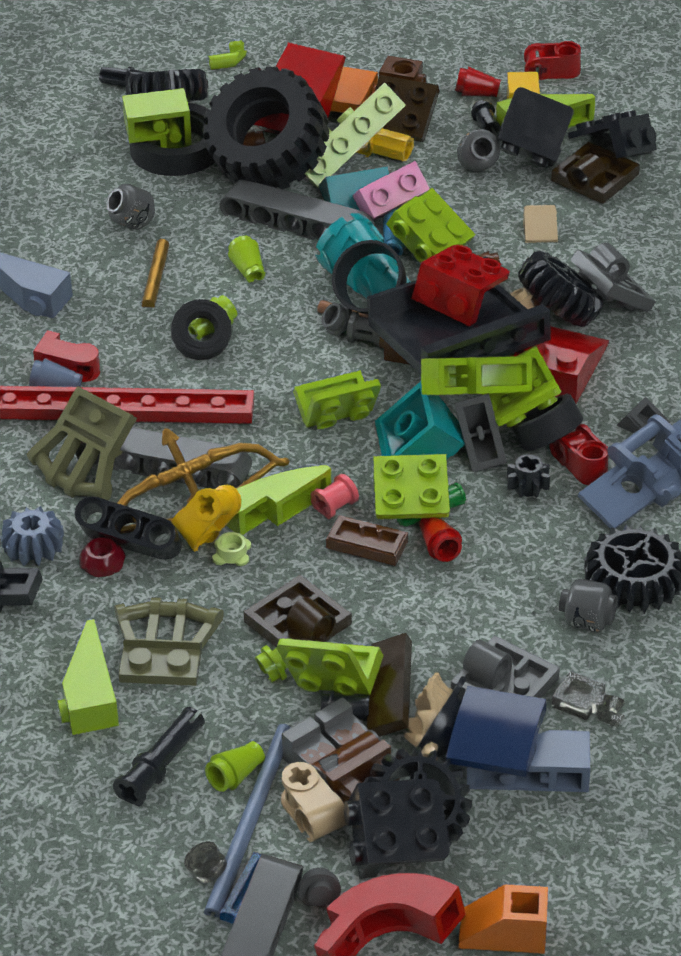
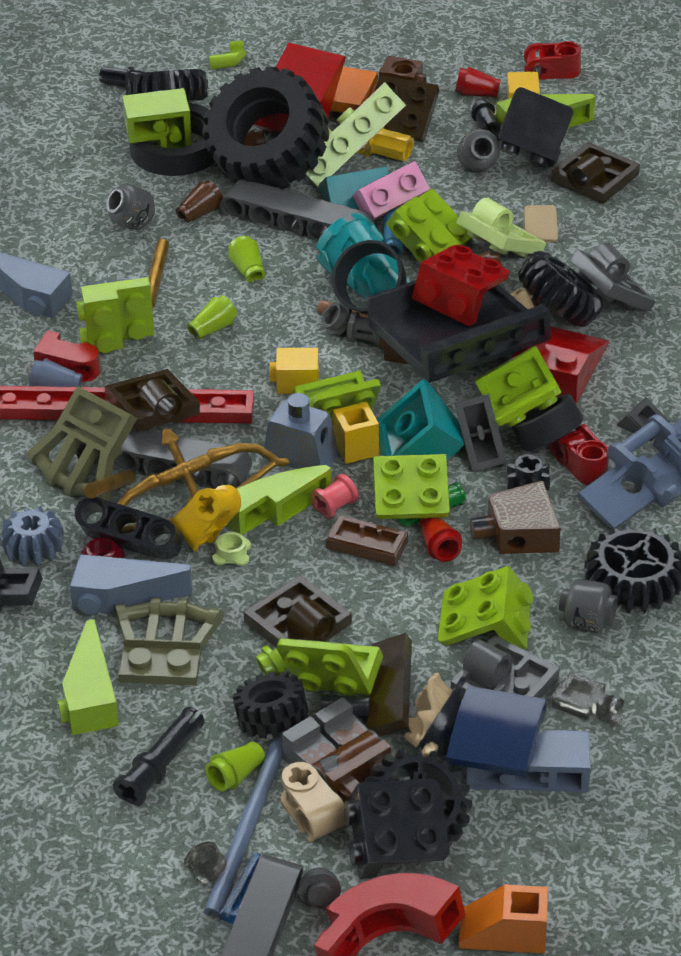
black tyre [171,299,232,360] -> none
lime slope [421,356,532,395] -> none
black bracket [567,110,657,159] -> none
none -> sand blue slope [70,555,193,615]
none -> lime plate [76,277,155,353]
none -> pearl gold bar [84,469,136,498]
none -> dark brown plate [105,369,200,432]
none -> reddish brown cone [175,180,223,223]
none -> black tyre [233,672,309,739]
none -> sand blue torso [262,393,339,469]
none -> yellow brick [269,348,319,394]
none -> yellow brick [333,402,379,464]
none -> lime bracket [438,565,533,650]
none -> yellowish green plate [456,197,546,257]
none -> reddish brown torso [470,481,561,554]

